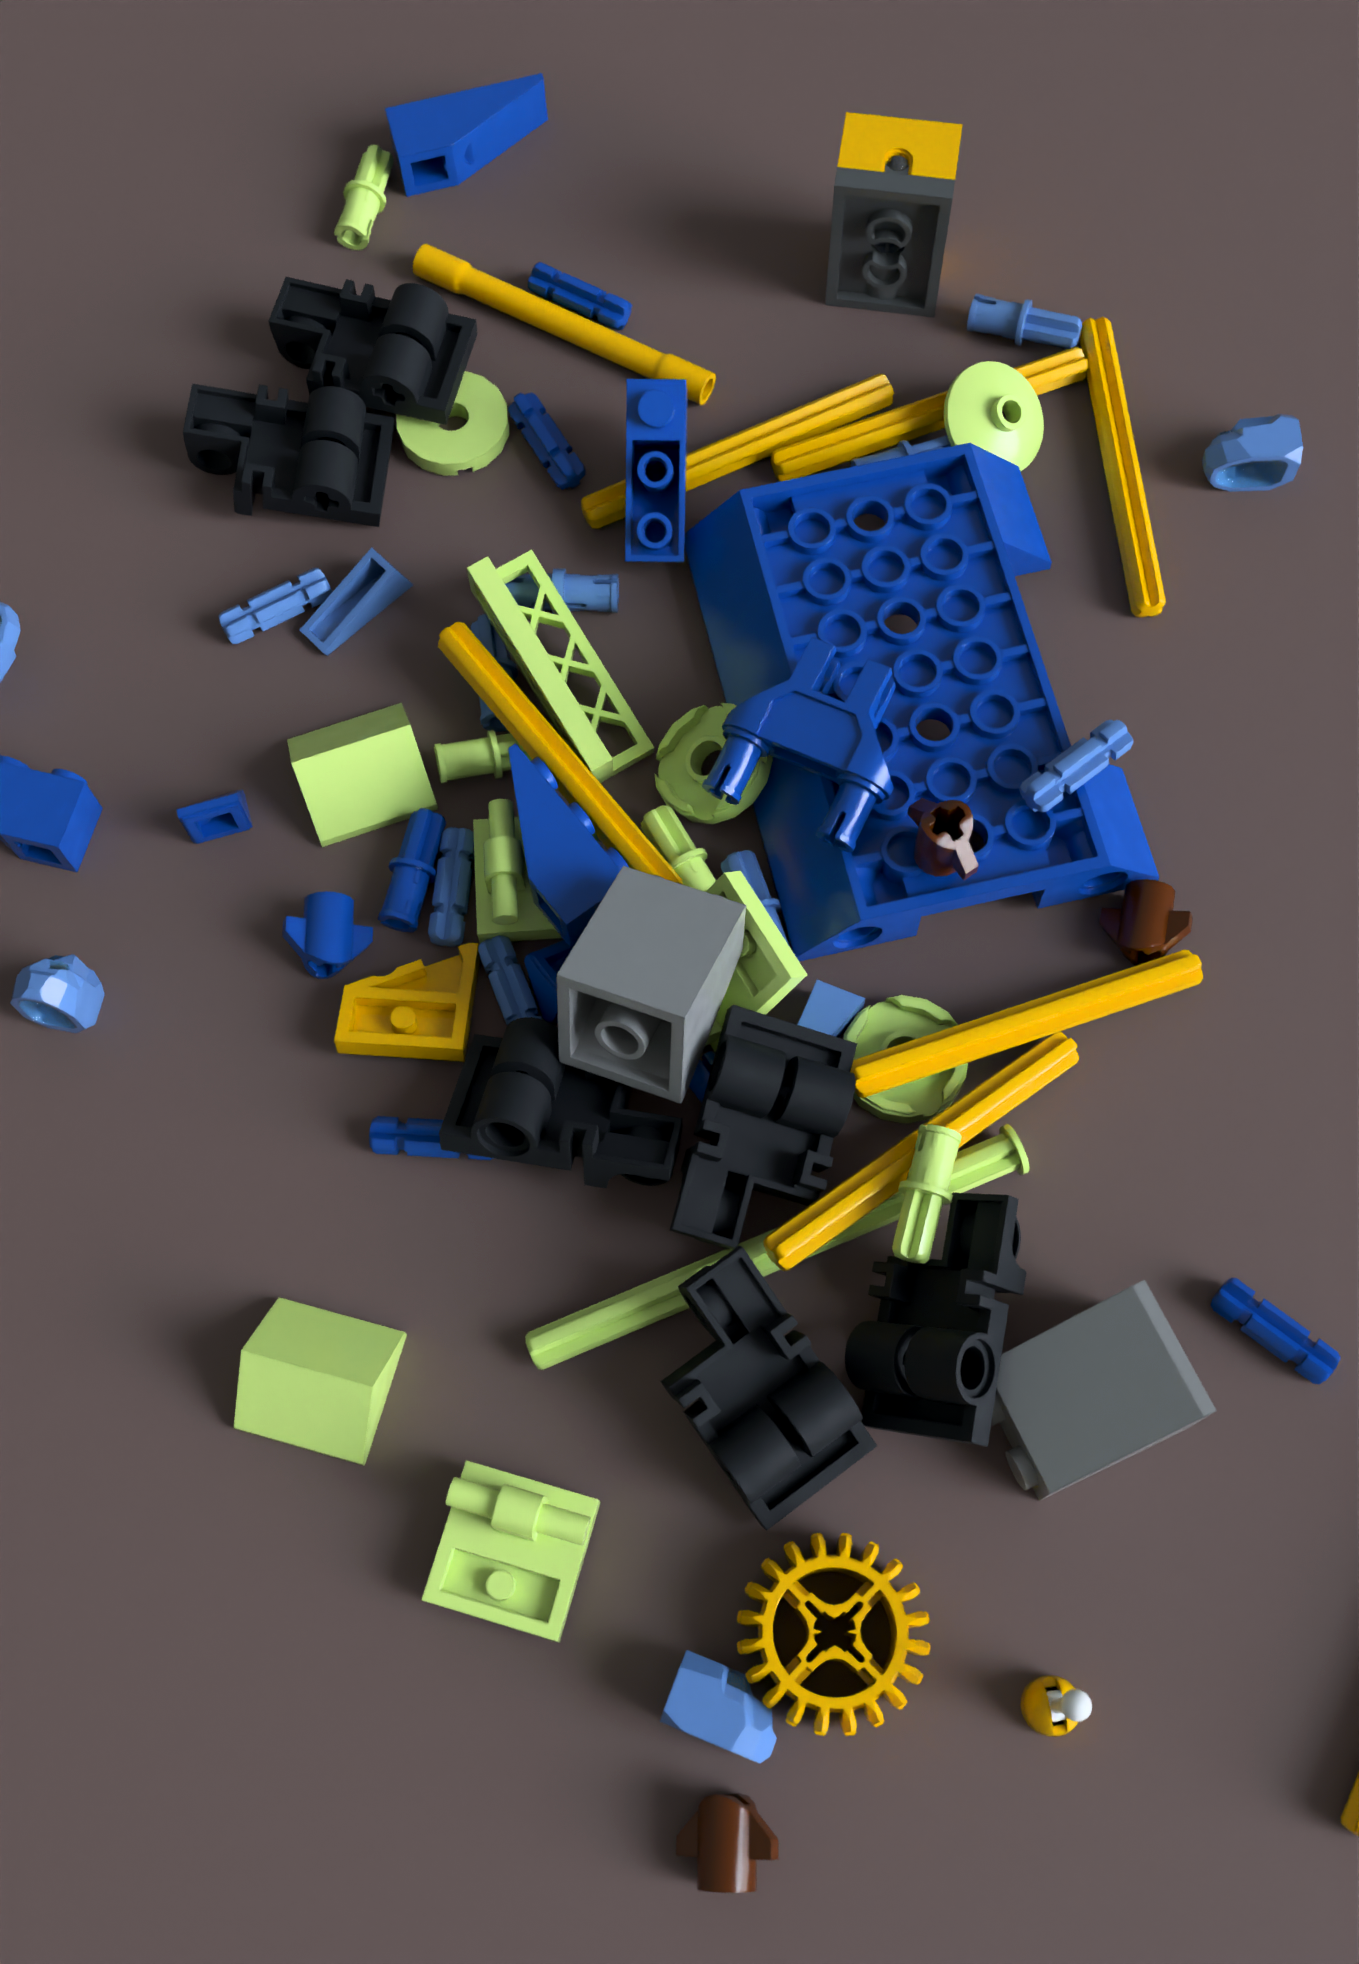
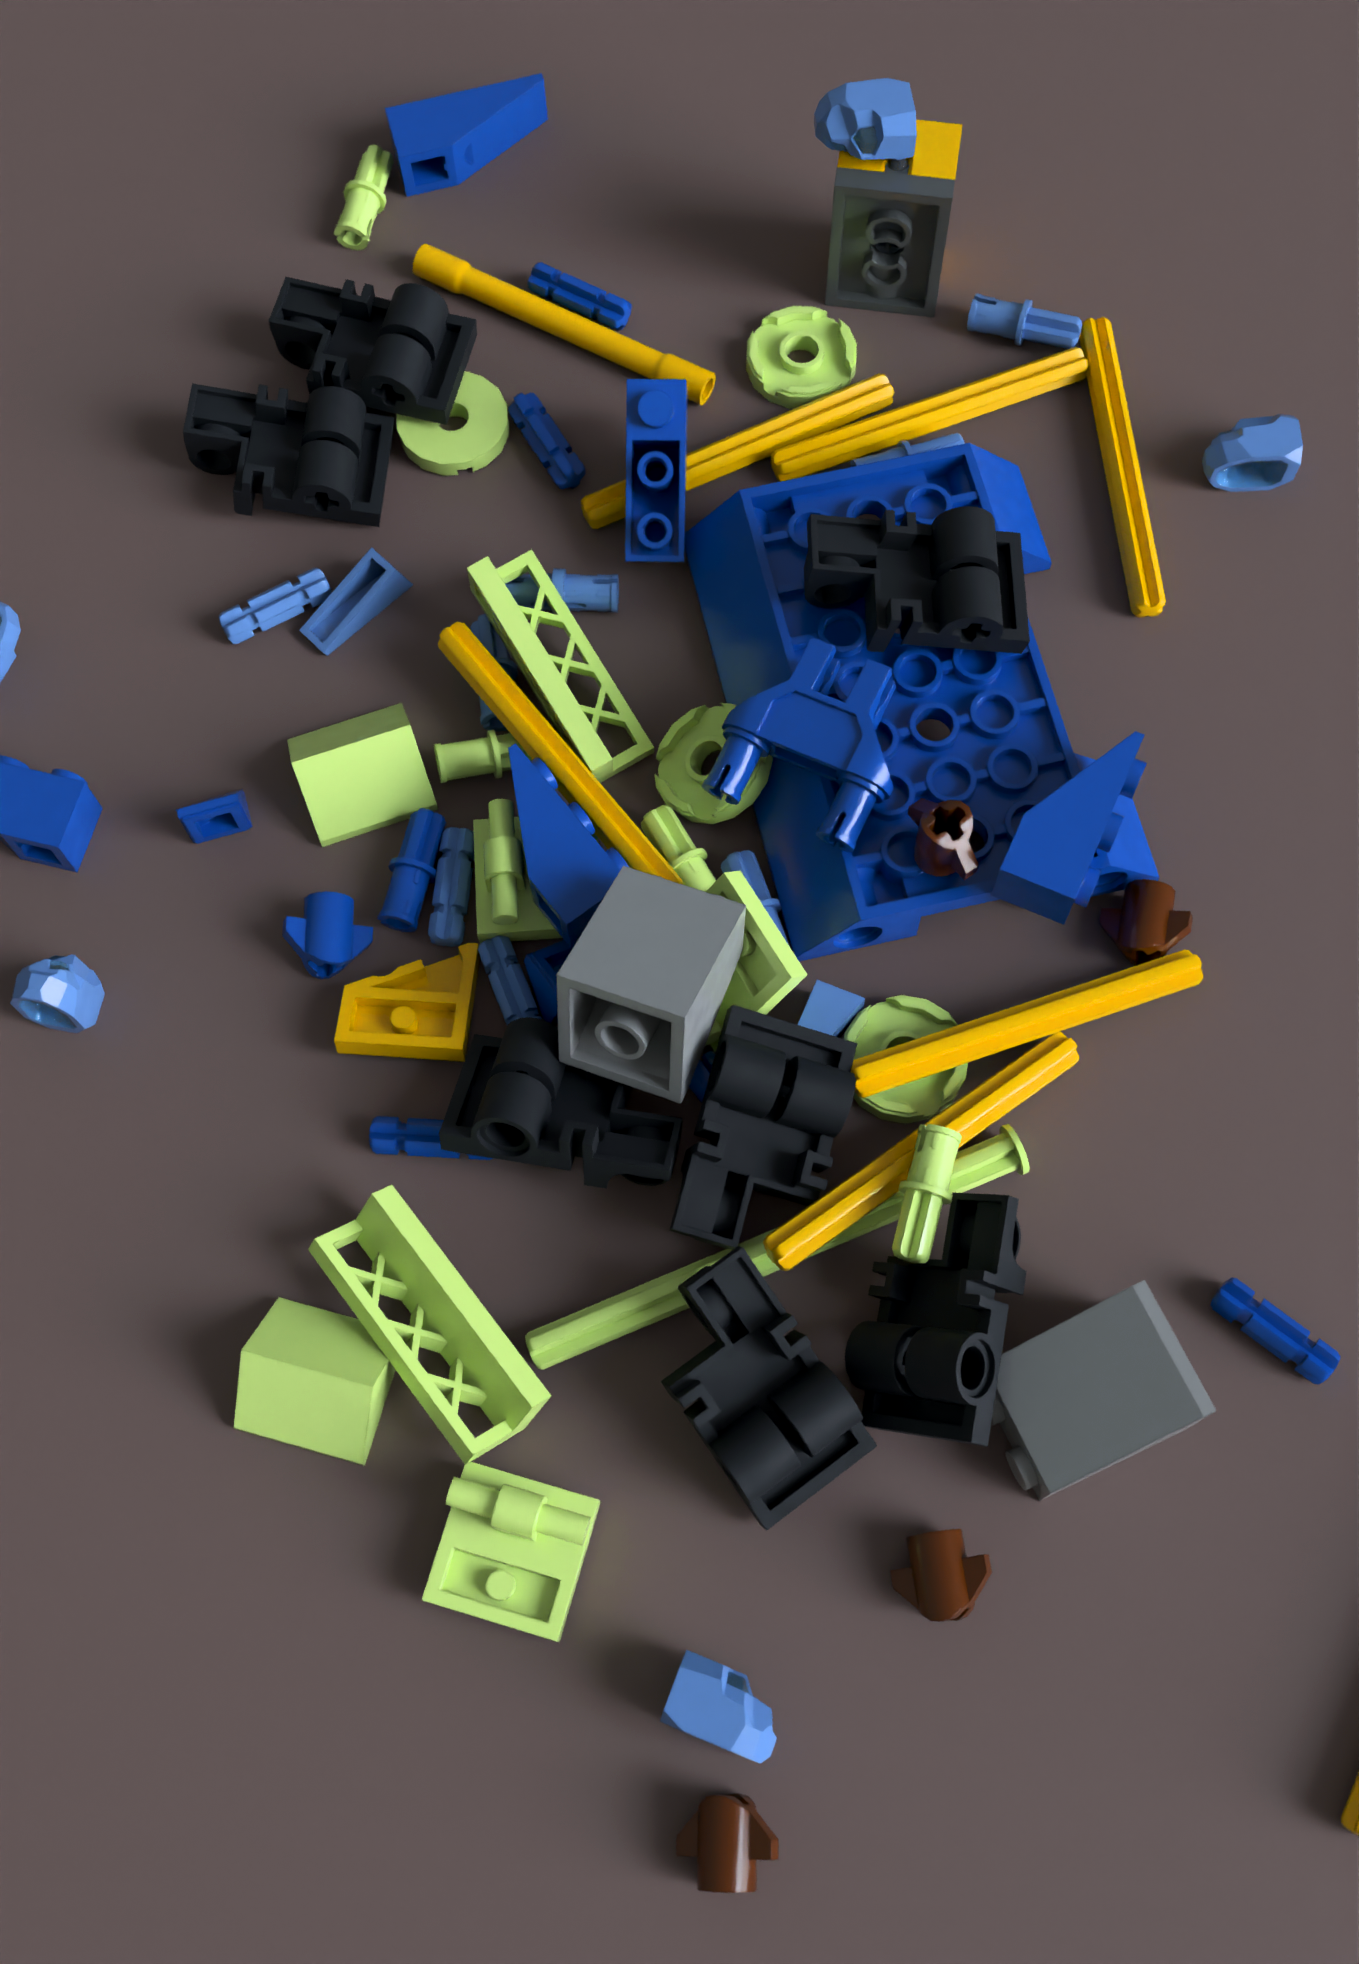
yellow gear [737,1533,930,1736] -> none
yellowish green dish [943,361,1044,471] -> none
medium blue axle [1019,720,1133,812] -> none
yellow hinge [1021,1675,1092,1737] -> none
none -> yellowish green fence [308,1185,551,1465]
none -> yellowish green tile [746,306,857,409]
none -> black plate [804,506,1030,654]
none -> medium blue rock [814,78,917,160]
none -> reddish brown piece [890,1529,992,1622]
none -> blue slope [991,731,1147,925]

